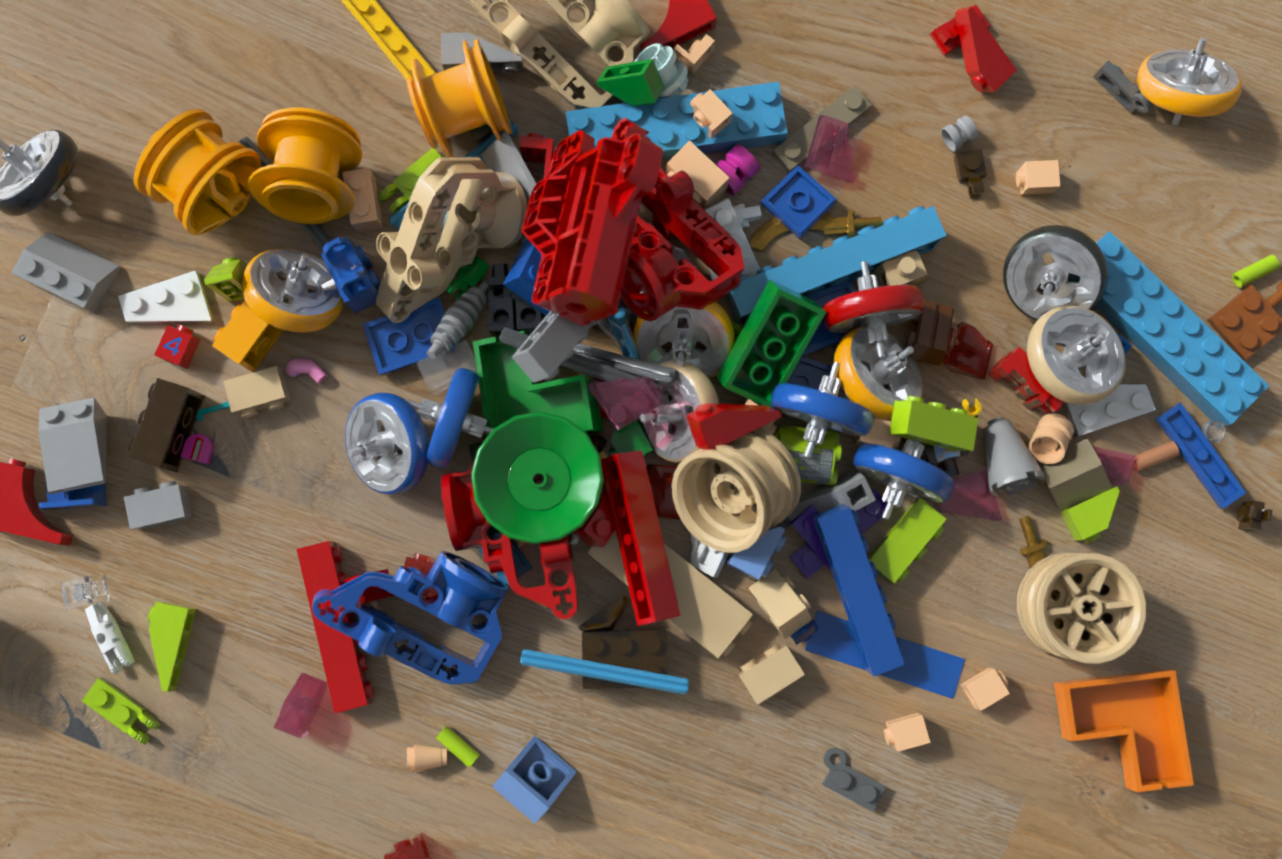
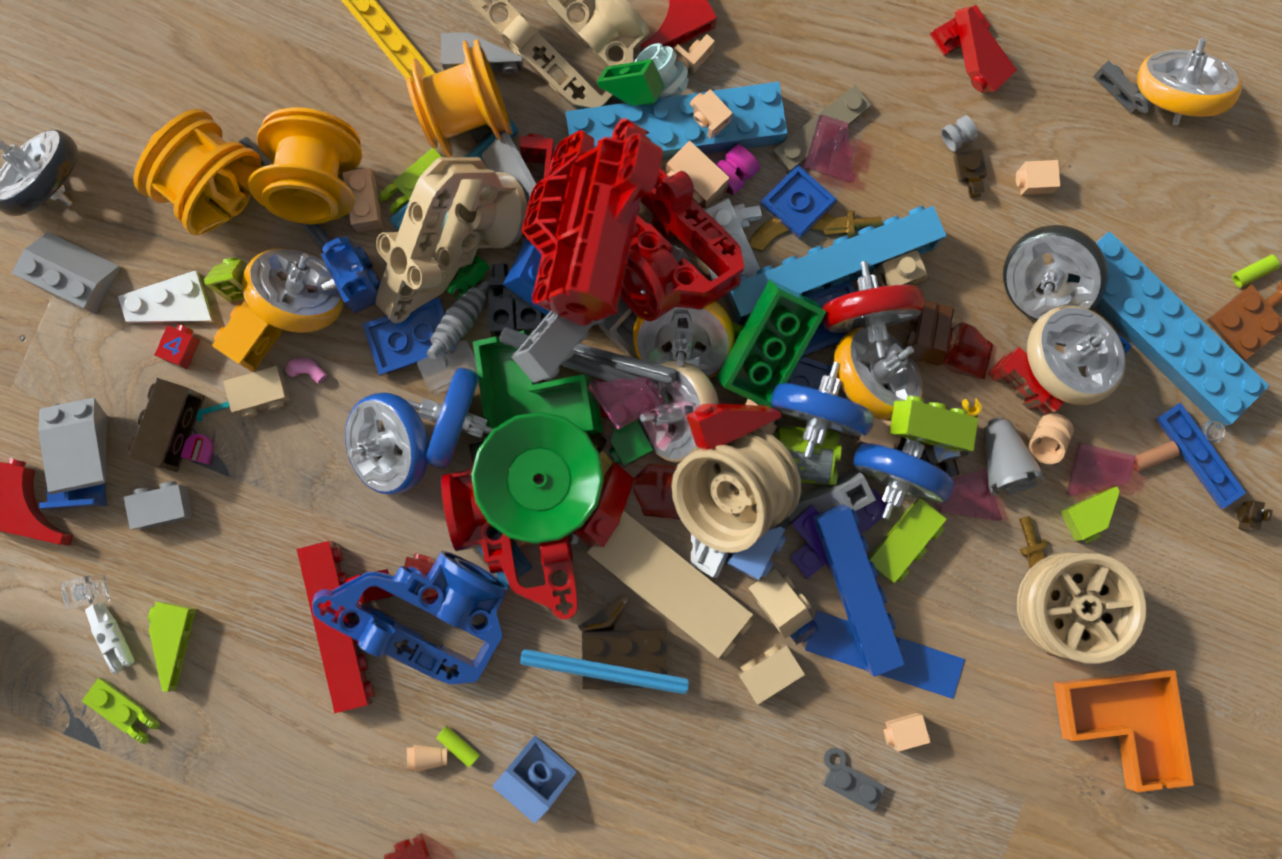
clear pink slope [274,672,328,738] -> none
red brick [601,450,681,626] -> none
dark azure slope [608,306,641,360] -> none
light nougat brick [960,668,1010,711] -> none
dark tan slope [1037,438,1112,512] -> none
white wing [1064,384,1156,437] -> none

